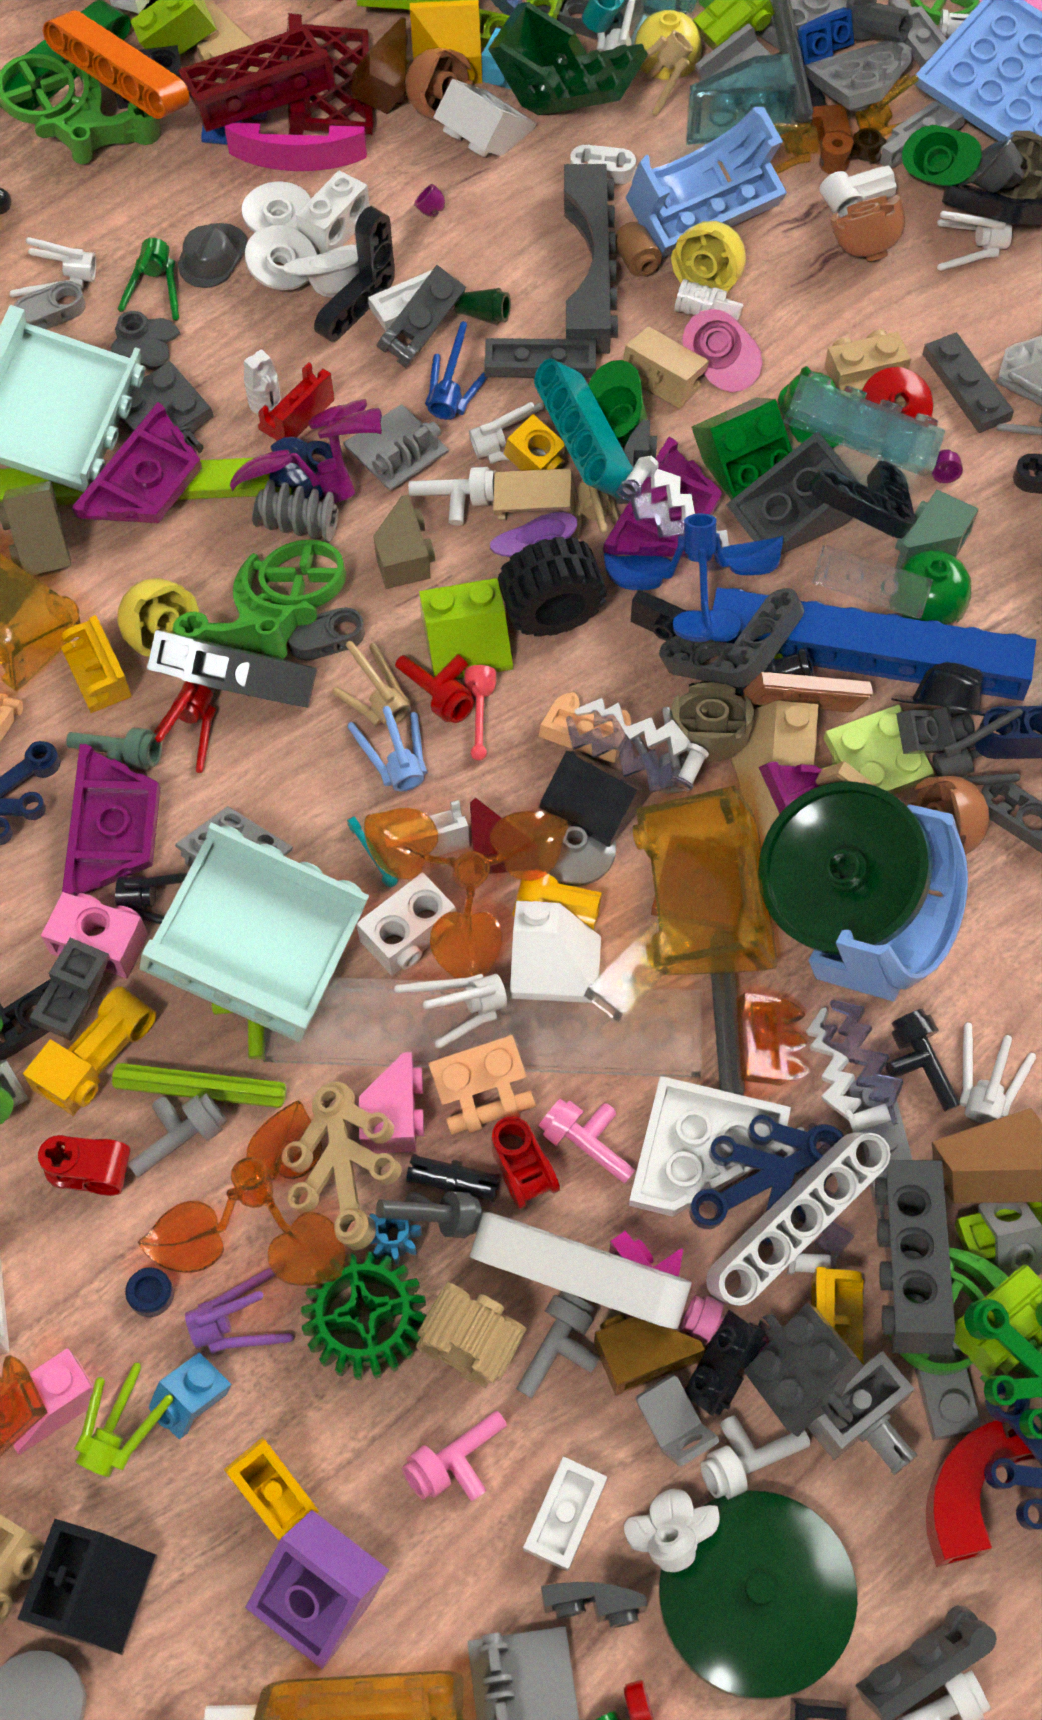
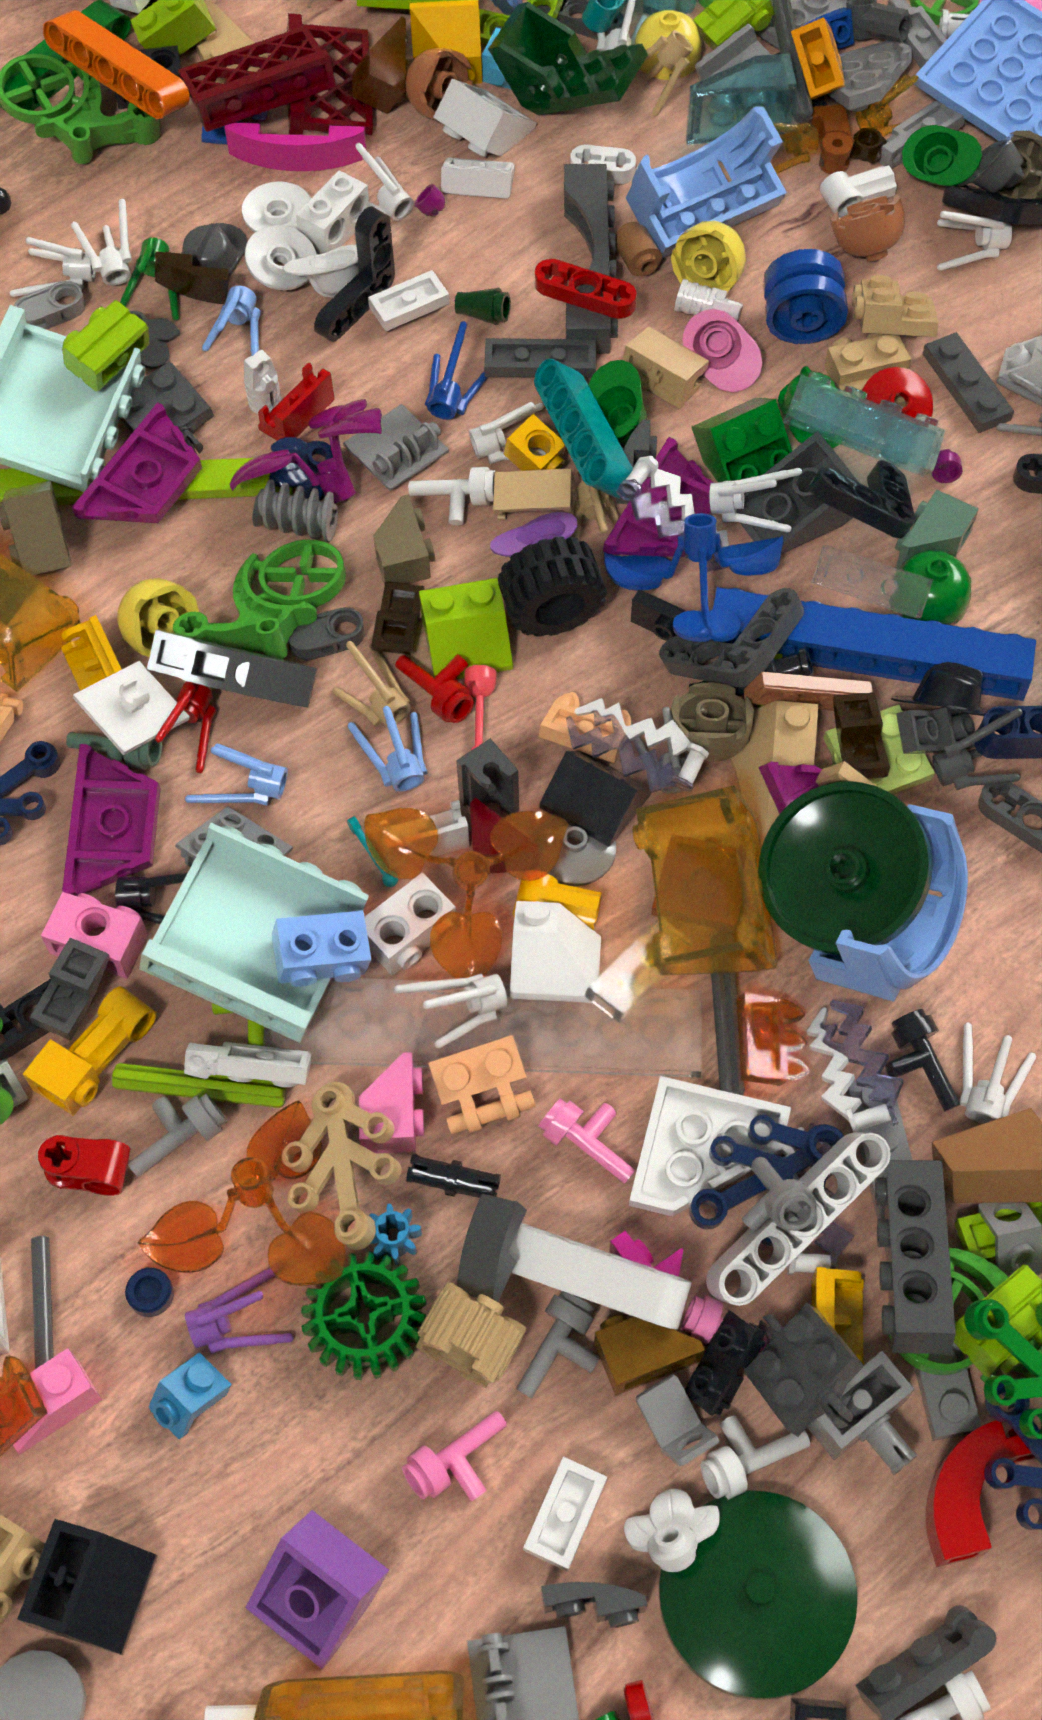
lime plant [74,1363,173,1477] -> none
yellow slope [223,1437,319,1541] -> none
dark grey piece [375,1191,482,1238] -> none
dark grey plate [376,265,466,368] -> none
red piece [492,1116,560,1210] -> none
nougat cylinder [910,776,990,855] -> none
none -> dark grey bar [31,1236,54,1369]
none -> lime brick [62,300,150,392]
none -> white plant [71,199,132,286]
none -> white piece [73,661,190,756]
none -> dark brown slope [155,251,229,304]
none -> white hinge [184,1042,311,1087]
none -> light blue plant [185,743,288,806]
none -> light blue plant [202,285,261,356]
none -> light blue brick [272,910,371,987]
none -> white plant [355,143,414,221]
none -> dark brown slope [371,582,425,655]
none -> white slope [441,157,515,199]
none -> dark grey hinge [456,738,519,816]
none -> dark grey slope [457,1194,527,1302]
none -> red beam [535,259,637,319]
none -> white plant [710,468,802,533]
none -> light grey piece [742,1157,816,1232]
none -> blue wheel [763,249,848,344]
none -> light orange slope [791,17,845,100]
none -> dark brown slope [833,692,890,779]
none -> tan plate [852,275,939,337]

